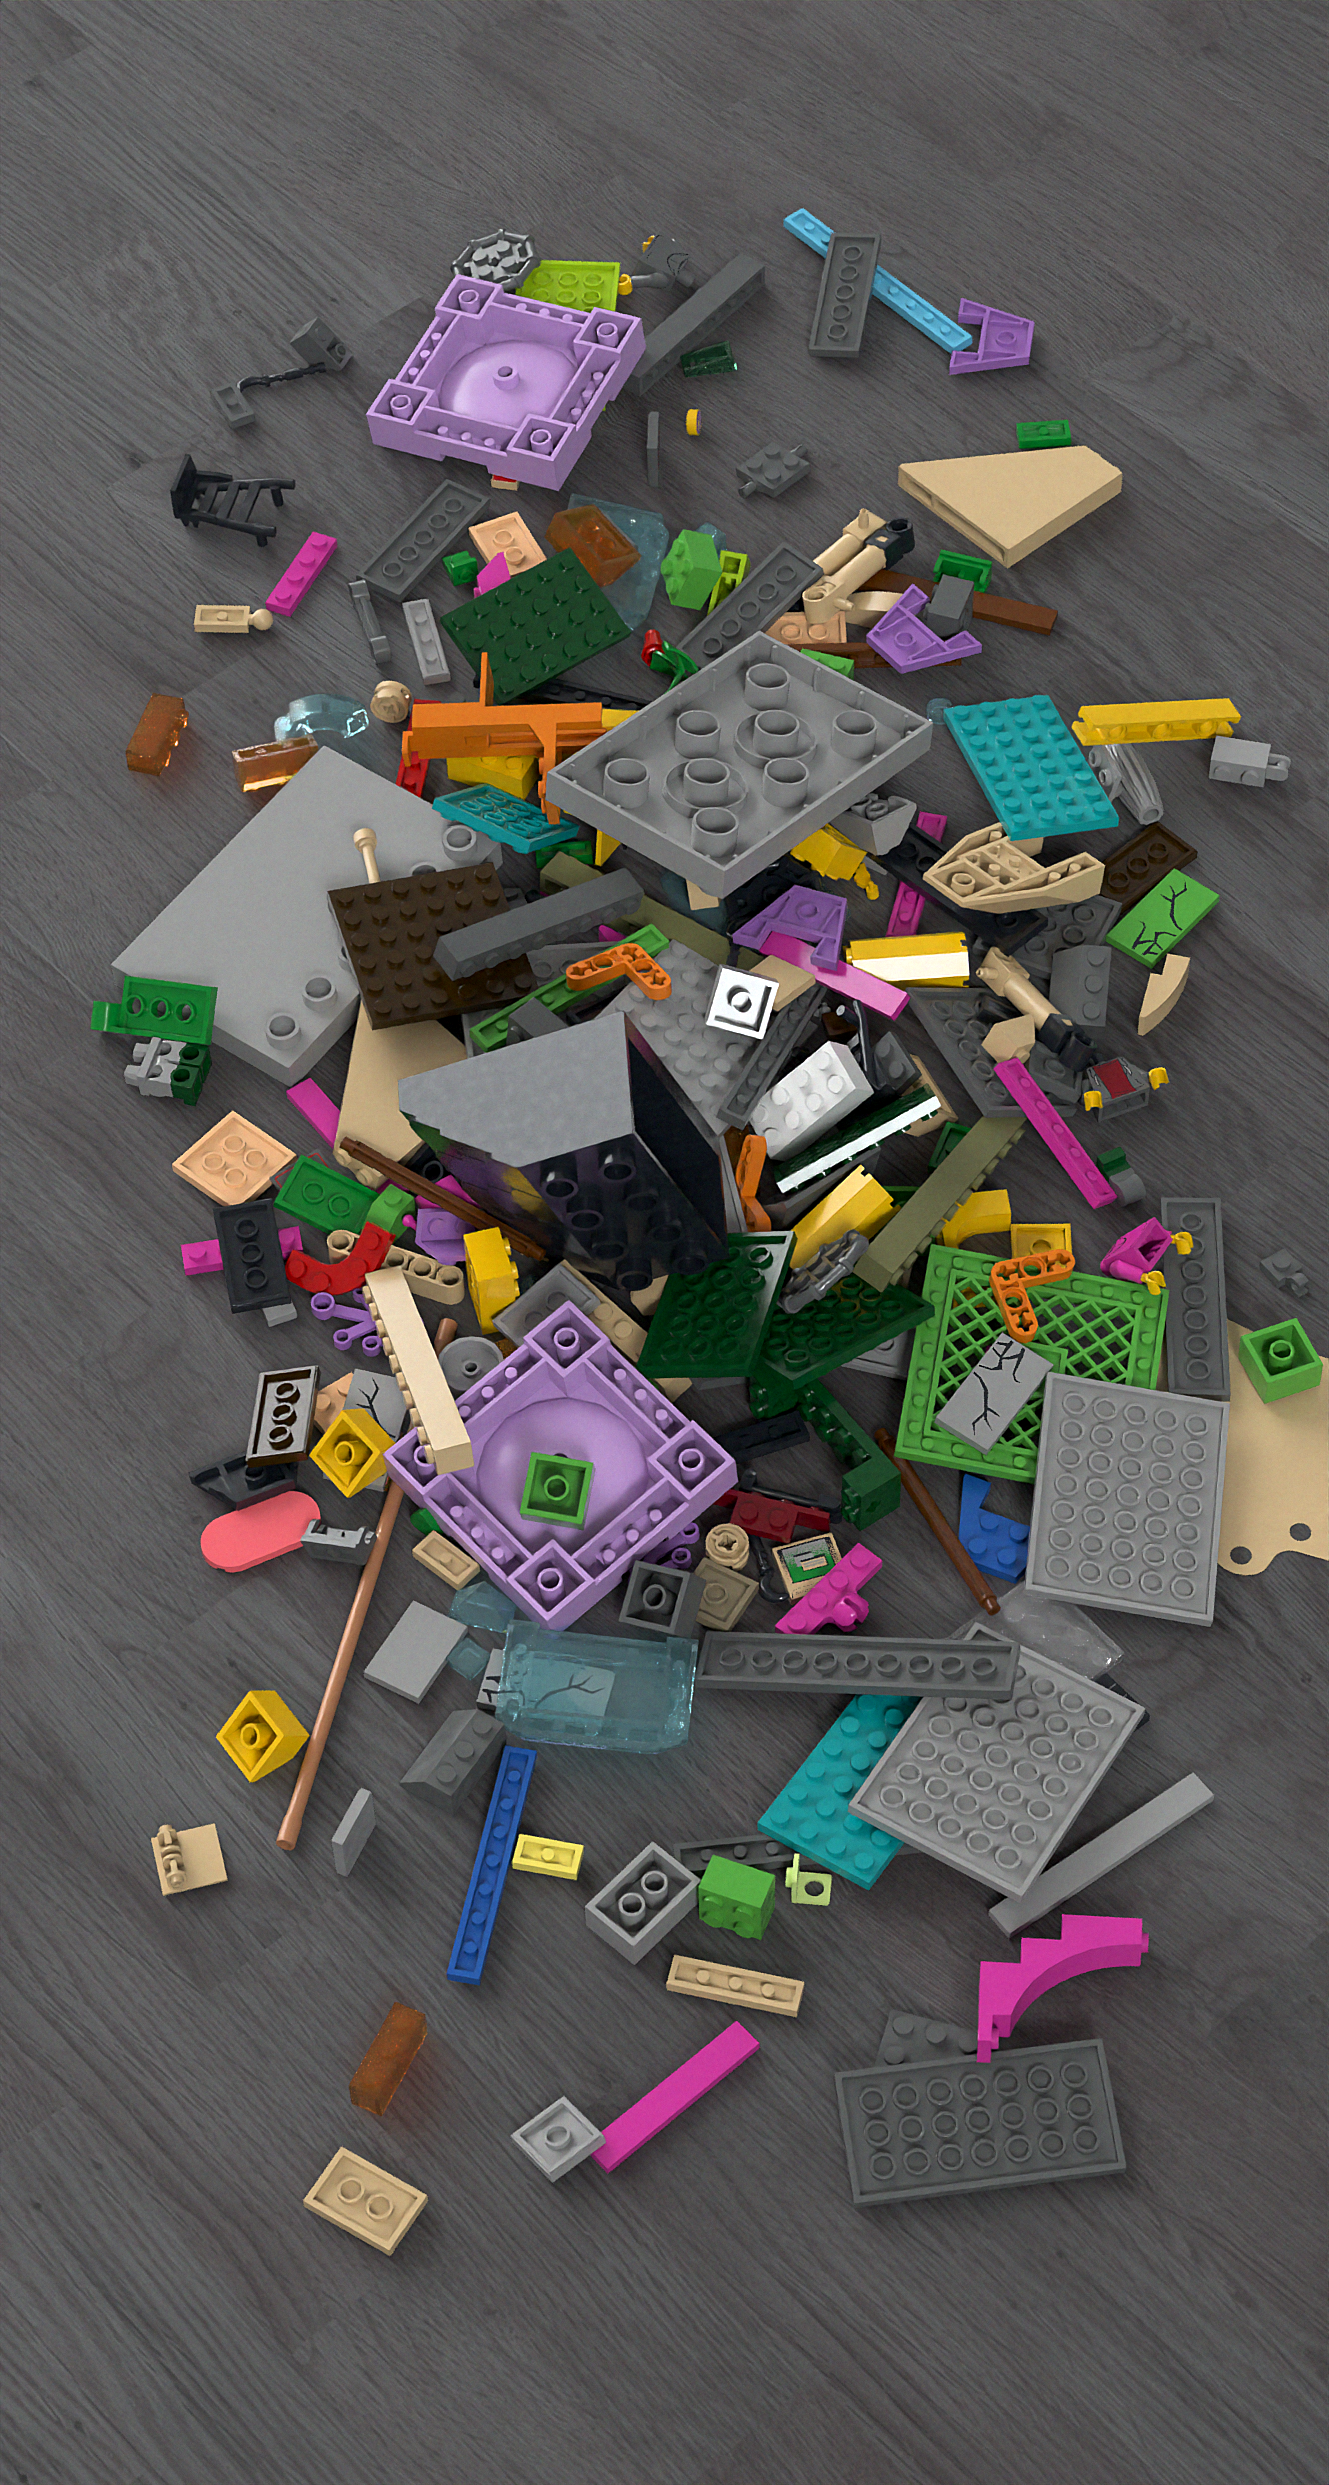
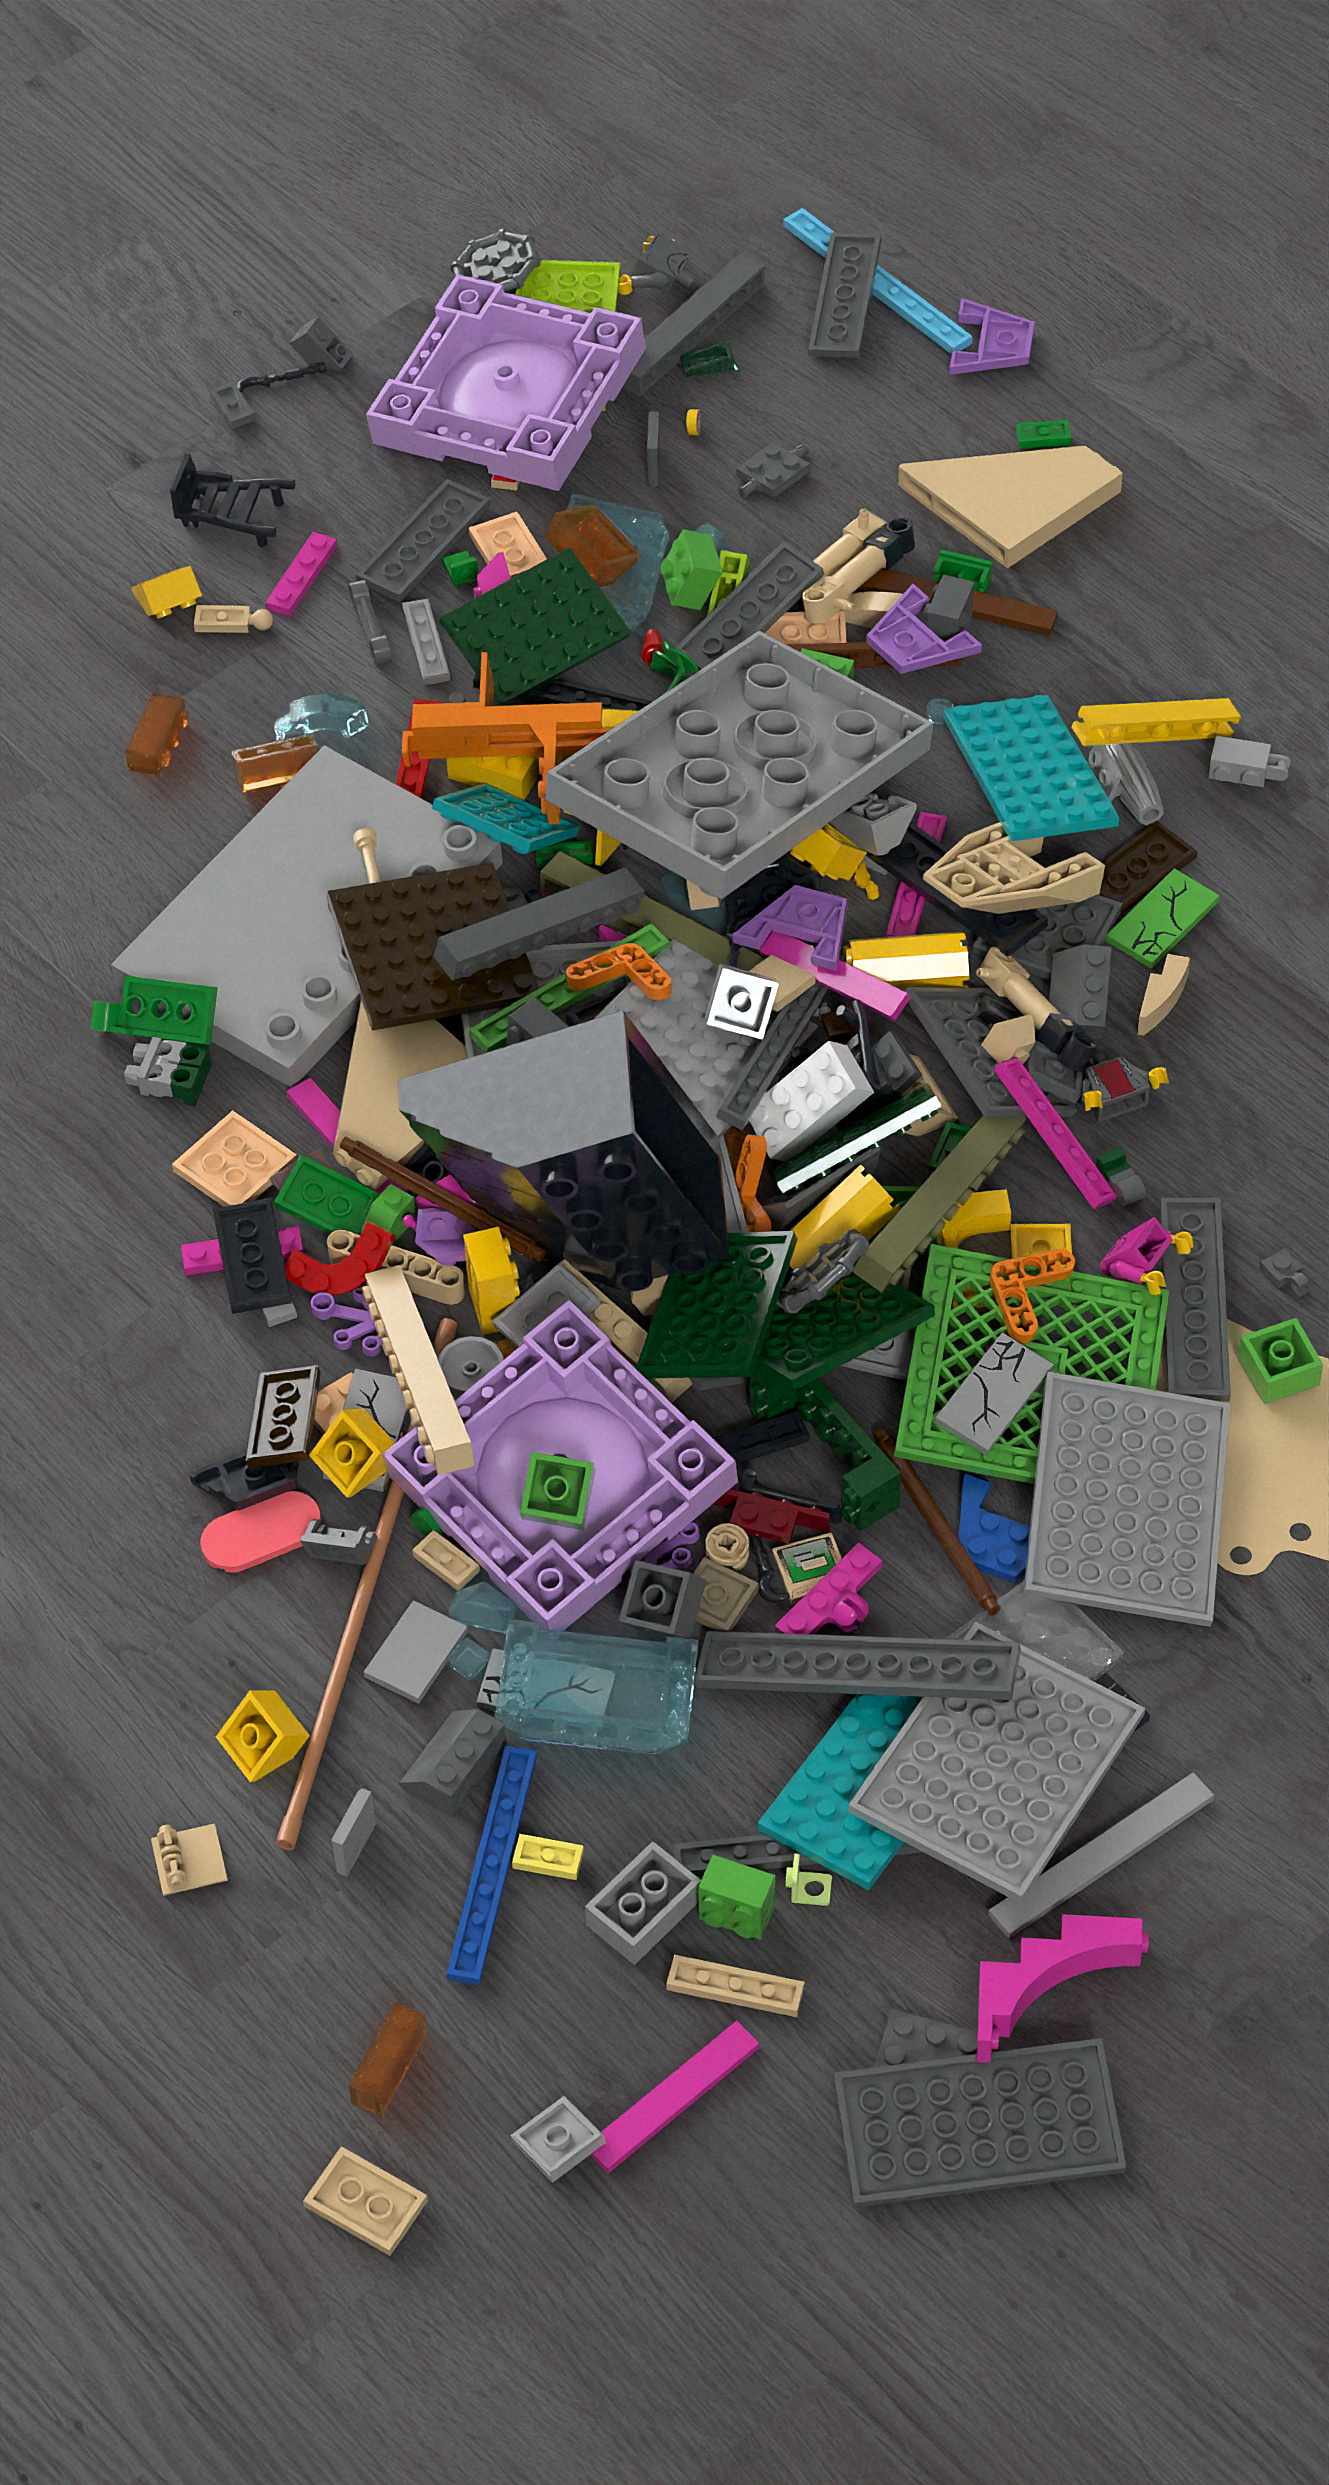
tan wheel [370,681,412,723] -> none
none -> yellow slope [131,565,202,619]

